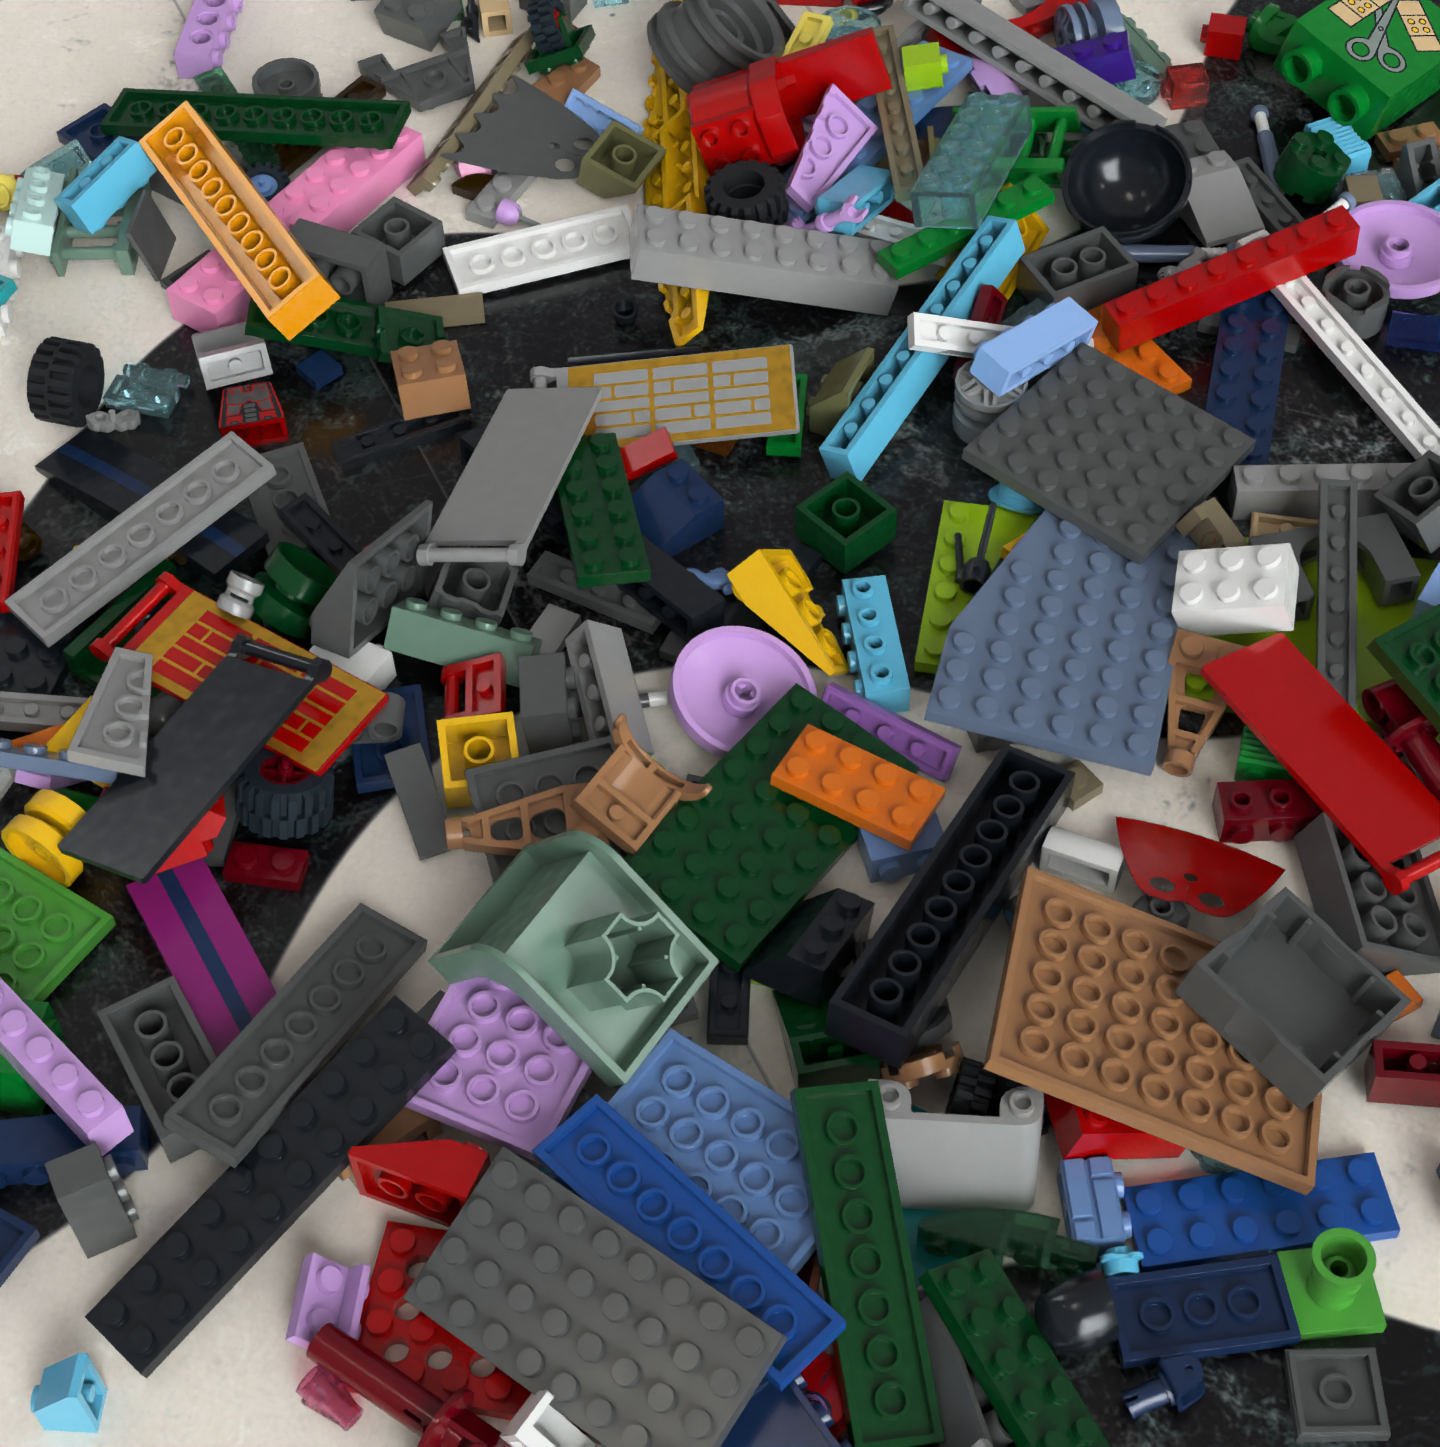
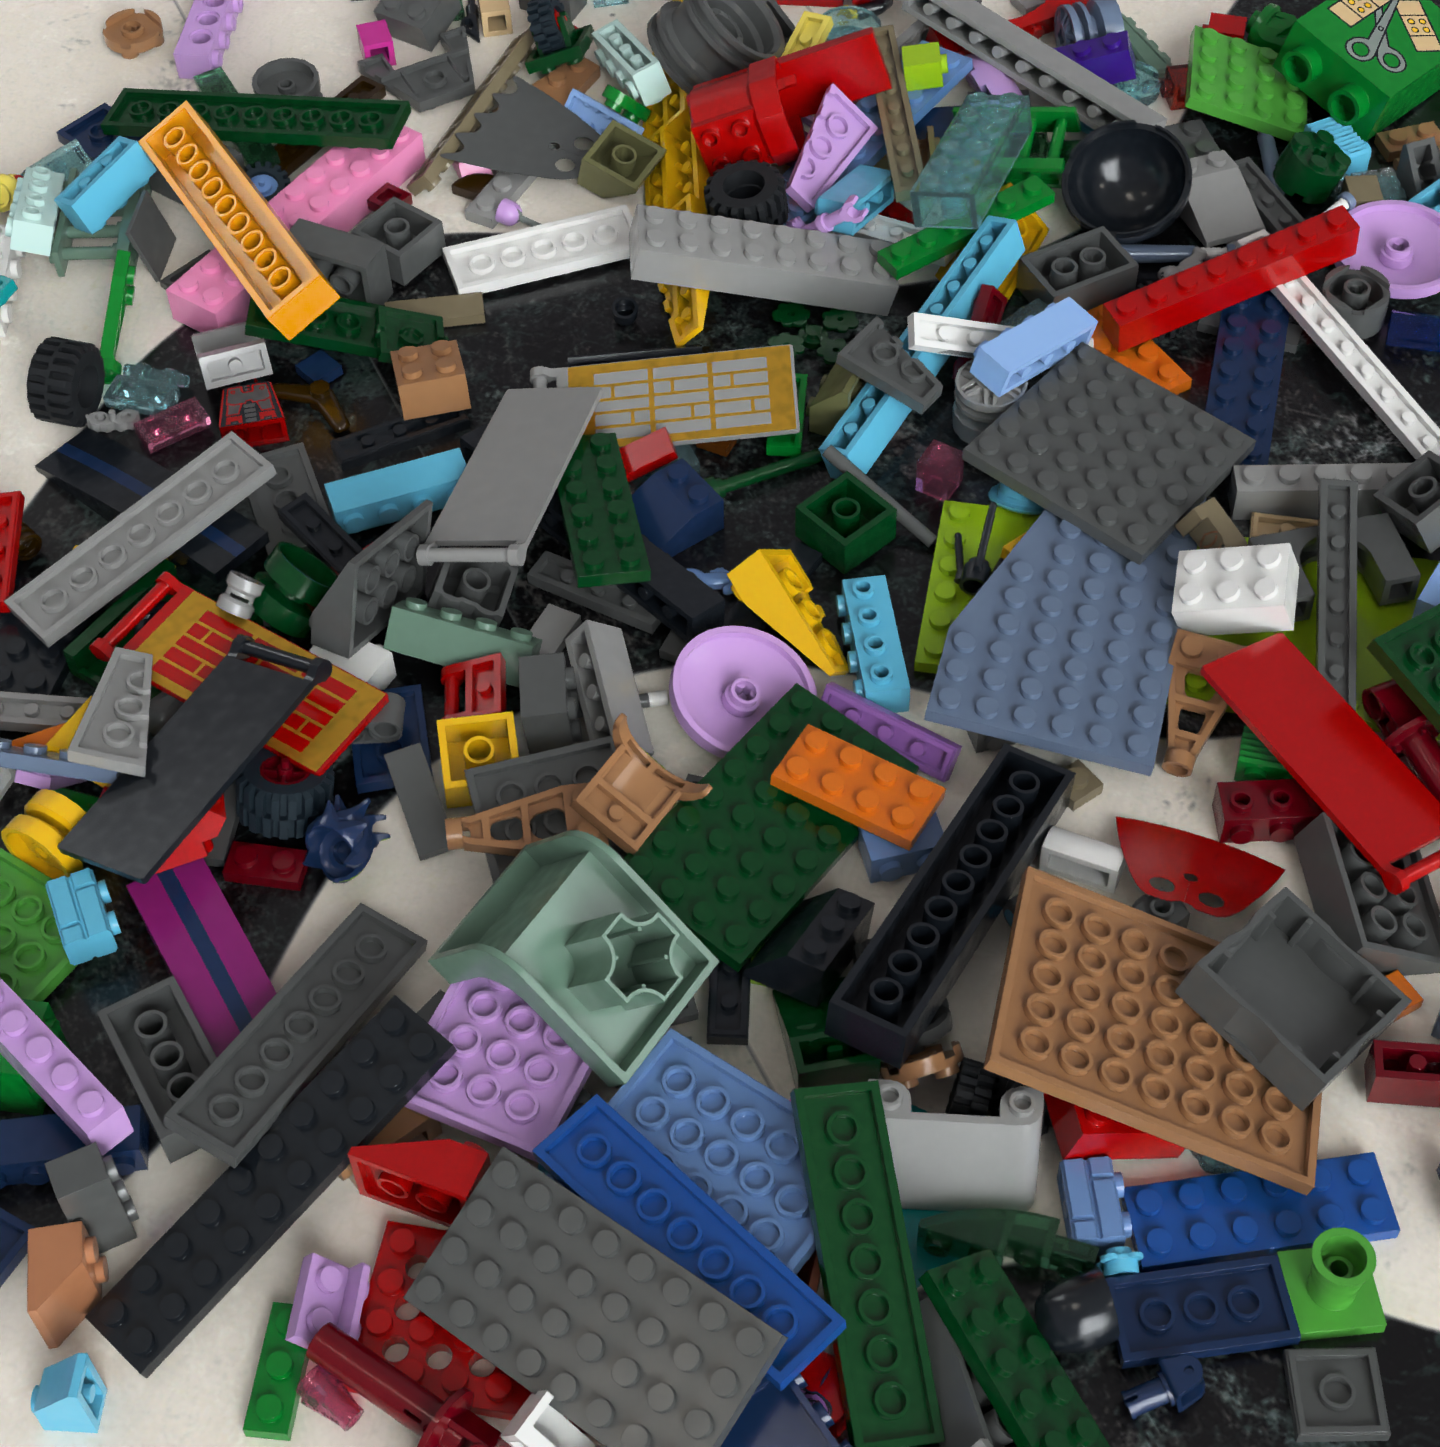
none -> nougat slope [27,1221,109,1349]
none -> medium azure brick [45,868,122,966]
none -> green plate [100,250,136,384]
none -> medium nougat plate [103,9,164,59]
none -> clear pink plate [133,396,212,454]
none -> green plate [243,1302,309,1441]
none -> dark brown piece [272,380,350,433]
none -> dark blue hair [302,794,390,883]
none -> medium azure brick [324,448,466,535]
none -> dark pink brick [356,19,396,66]
none -> dark red plate [367,182,413,212]
none -> light aqua brick [591,19,672,107]
none -> green plate [602,84,652,124]
none -> dark green piece [703,448,823,498]
none -> dark green plant [767,302,859,365]
none -> dark grey bar [822,445,937,548]
none -> dark grey wing [836,316,943,415]
none -> clear pink brick [915,439,964,502]
none -> bright green plate [1185,25,1308,141]

